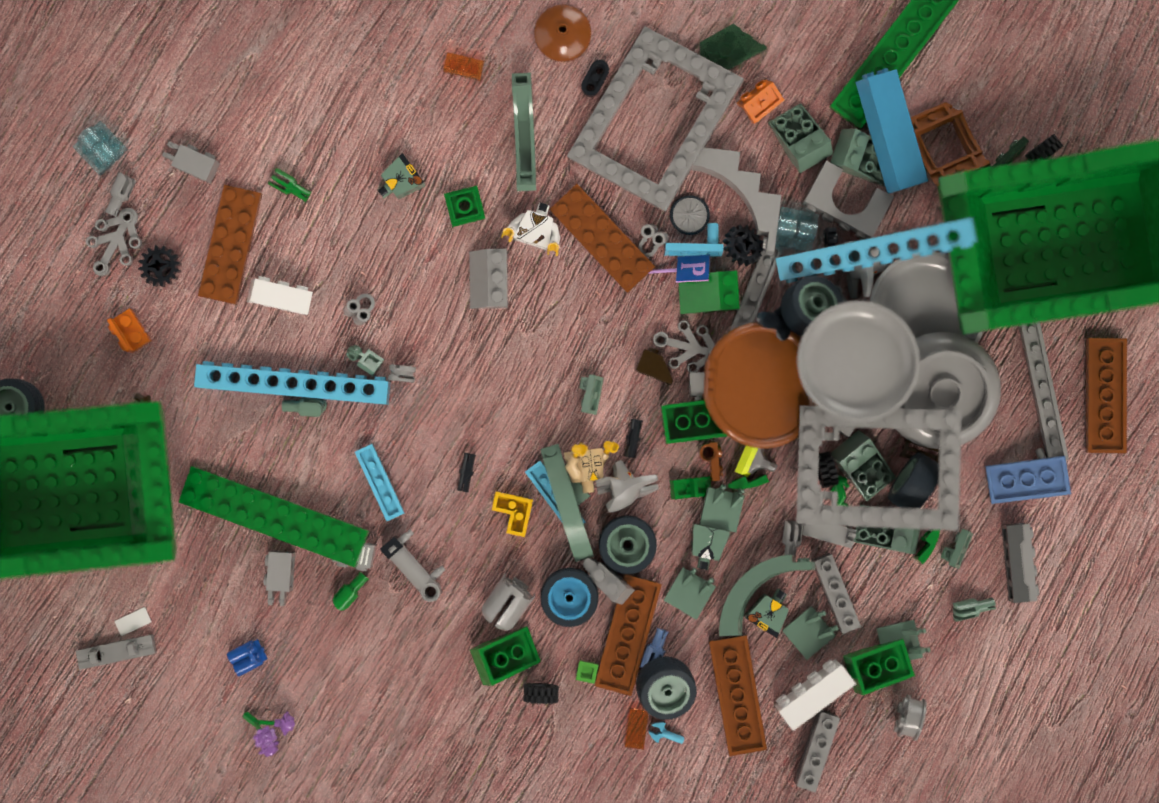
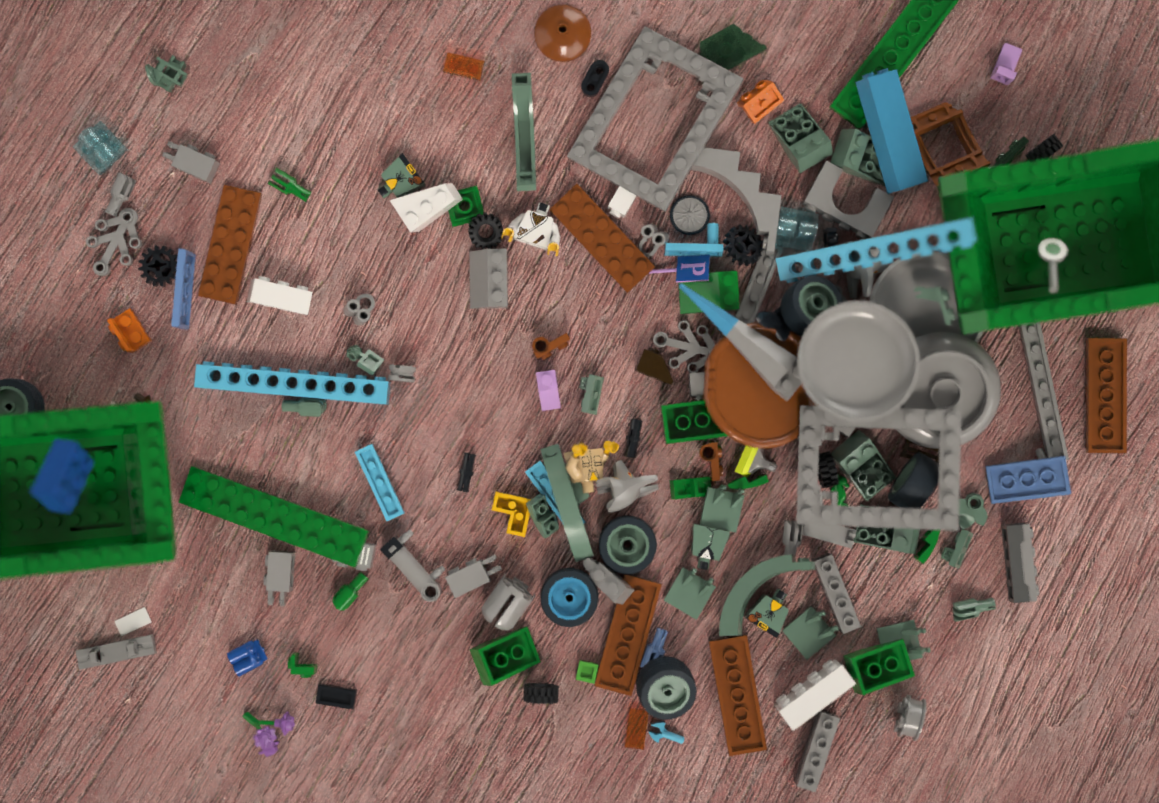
none -> blue brick [30,439,95,514]
none -> sand green piece [145,55,188,92]
none -> medium blue tile [171,249,196,330]
none -> green bracket [288,652,318,678]
none -> black tile [315,684,357,710]
none -> white wedge [390,183,463,233]
none -> light grey hinge [445,555,502,598]
none -> black tyre [468,212,503,249]
none -> sand green slope [526,493,559,539]
none -> dark orange plate [532,333,571,360]
none -> lavender slope [536,370,561,411]
none -> white brick [608,186,636,218]
none -> light grey plate [679,284,802,401]
none -> sand green plate [914,286,956,326]
none -> sand green plate [959,493,987,529]
none -> lavender bracket [990,43,1022,85]
none -> piece [1038,238,1067,293]

